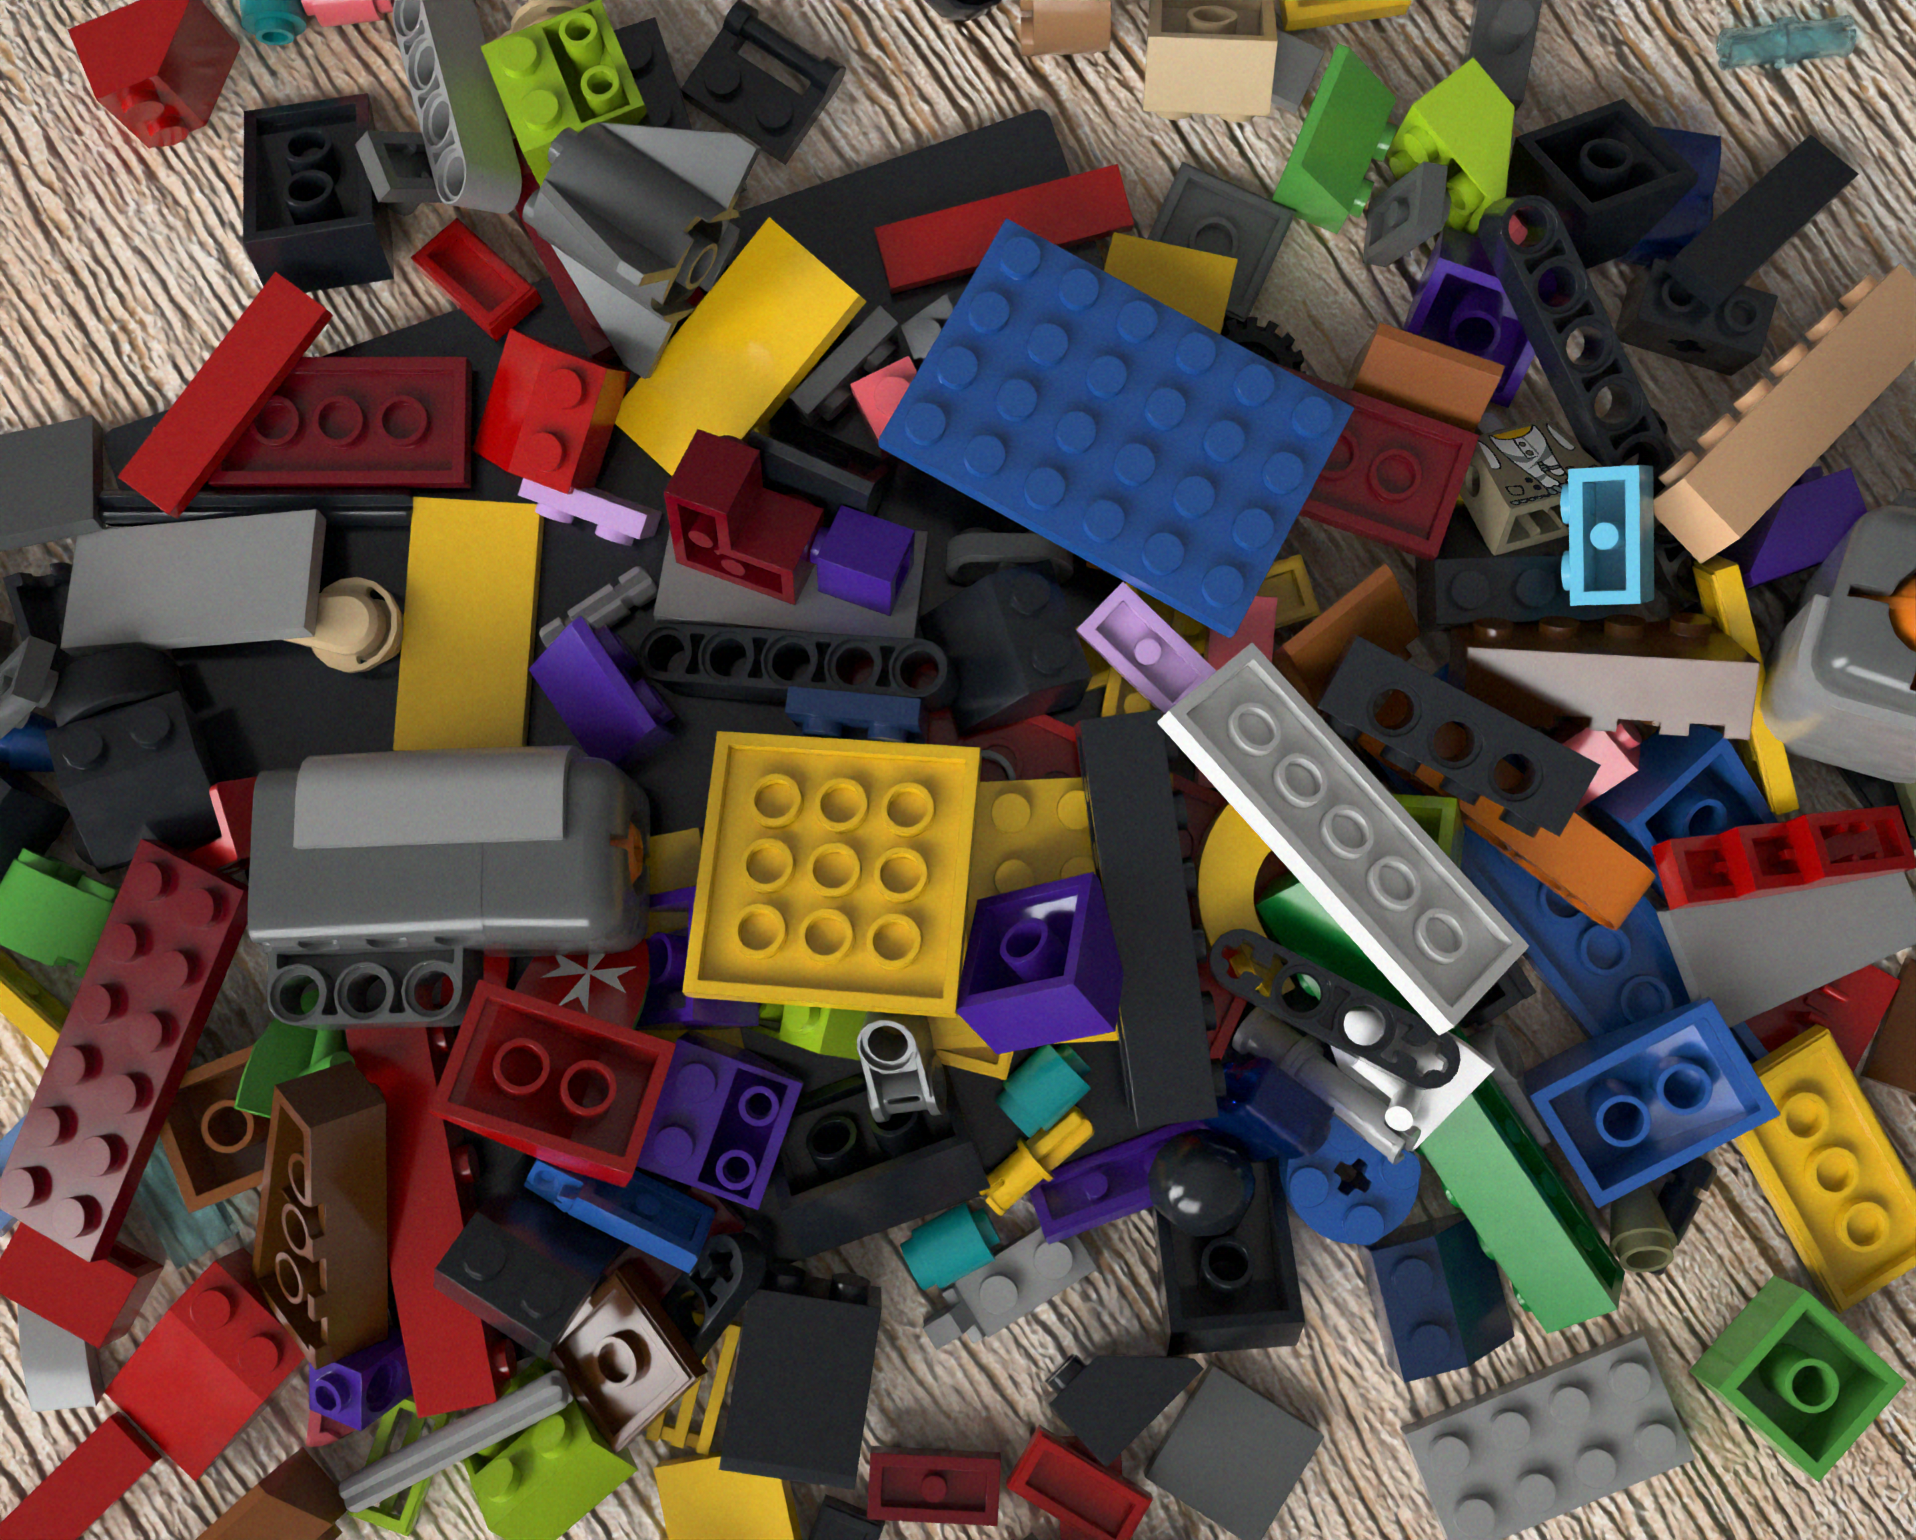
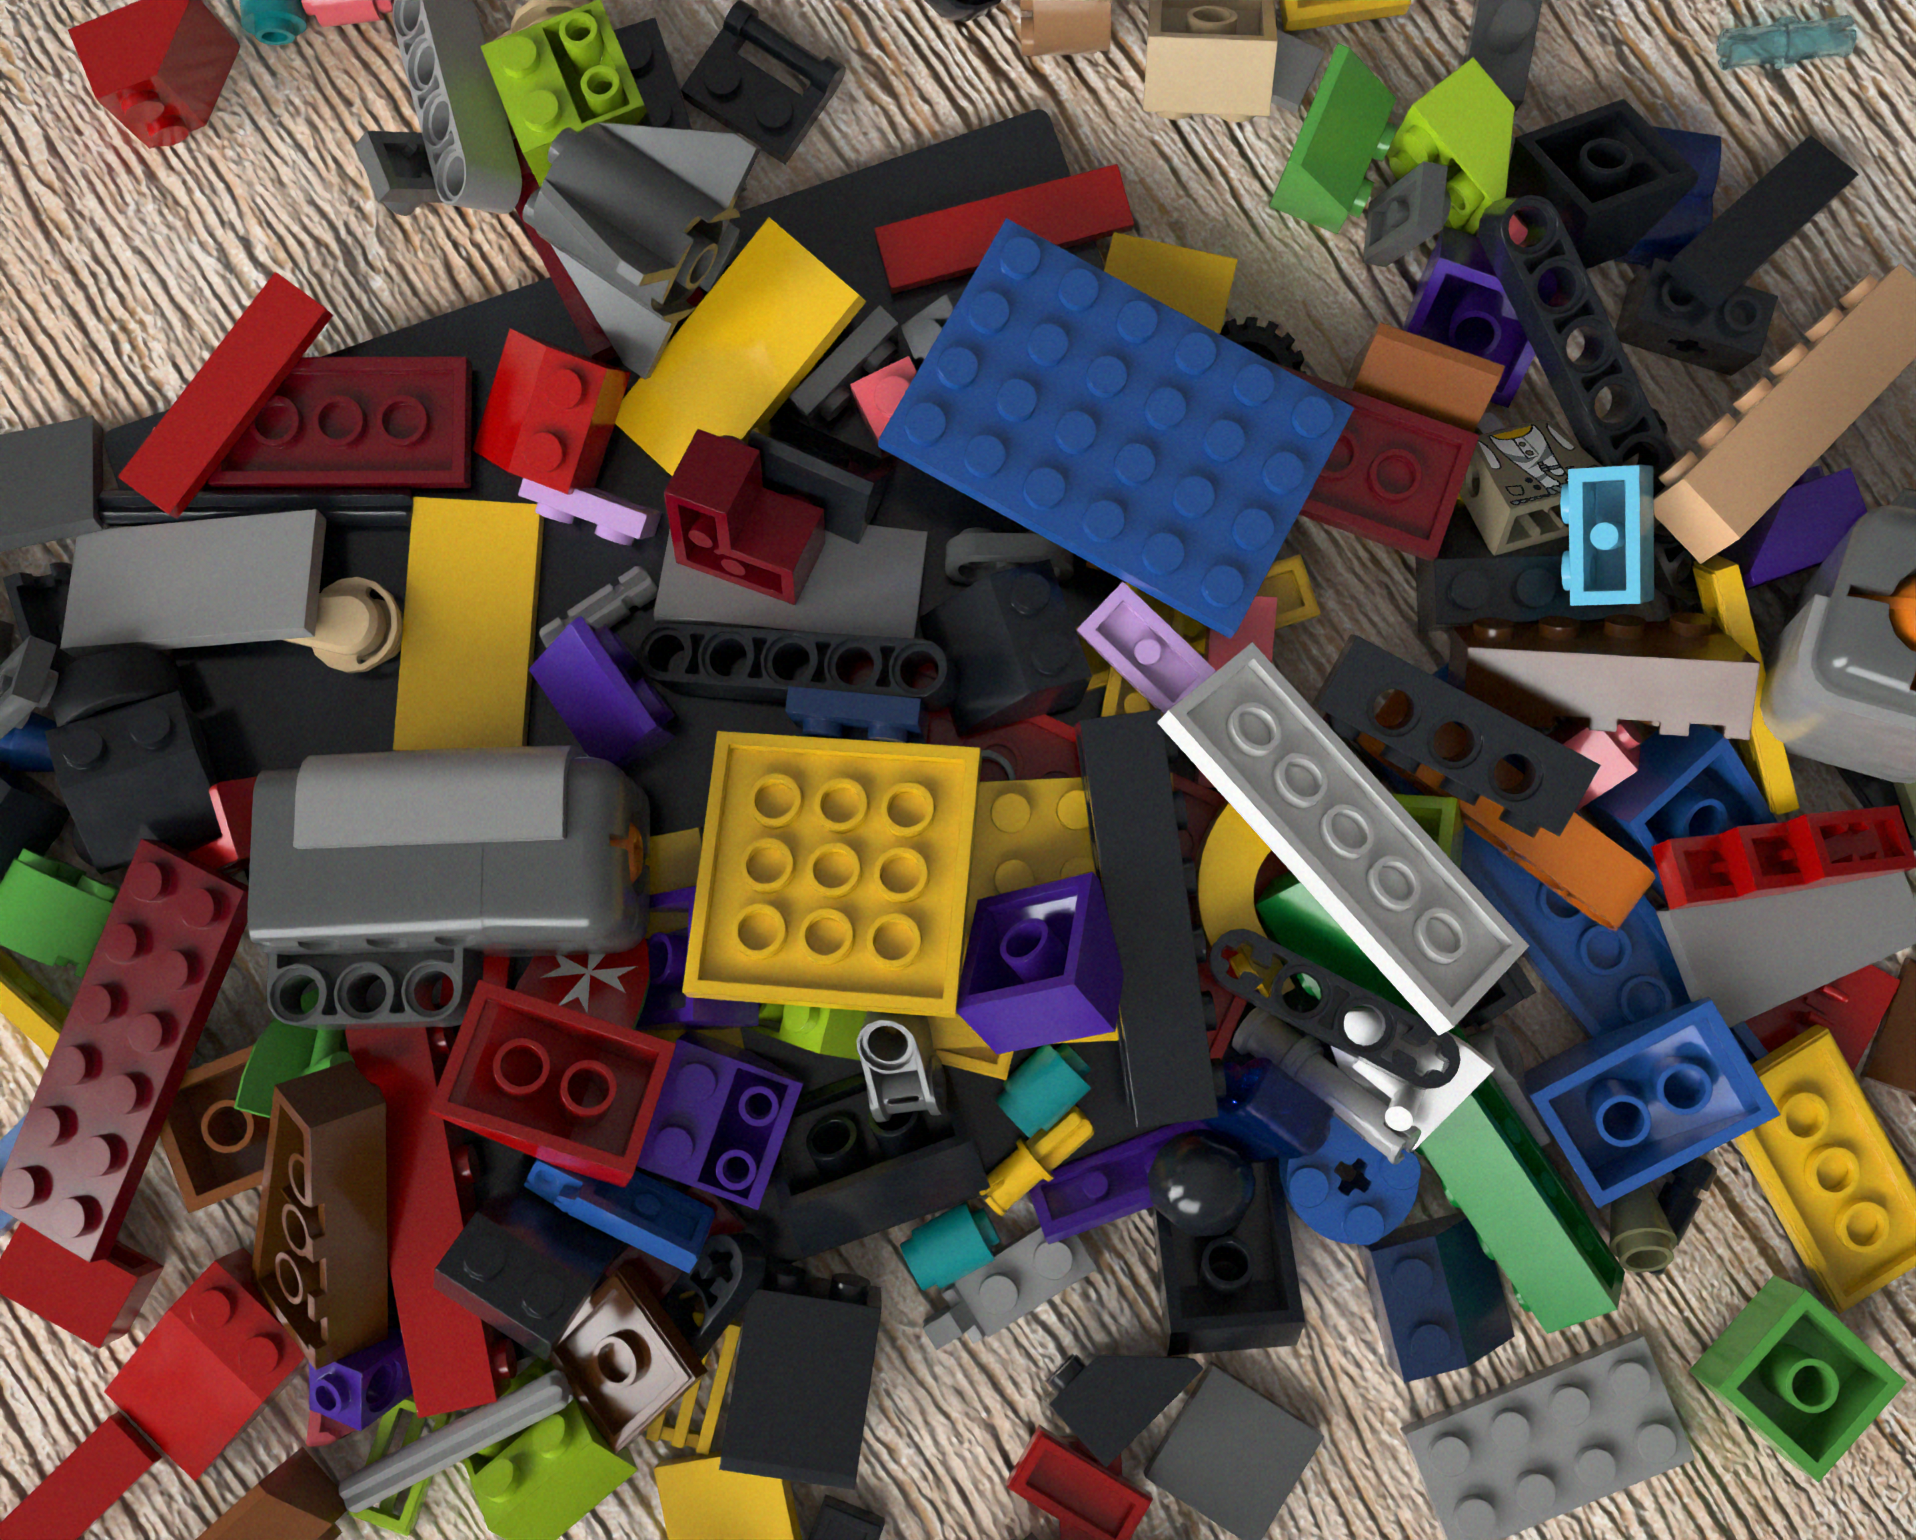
light grey slope [17,1303,105,1412] -> none
clear light blue tile [134,1136,240,1269] -> none
black slope [243,93,394,293] -> none
red tile [410,218,543,342] -> none
dark purple brick [810,505,915,616] -> none
dark red plate [867,1446,1001,1526] -> none
dark grey tile [1147,162,1296,325] -> none
dark orange slope [1272,563,1421,715] -> none

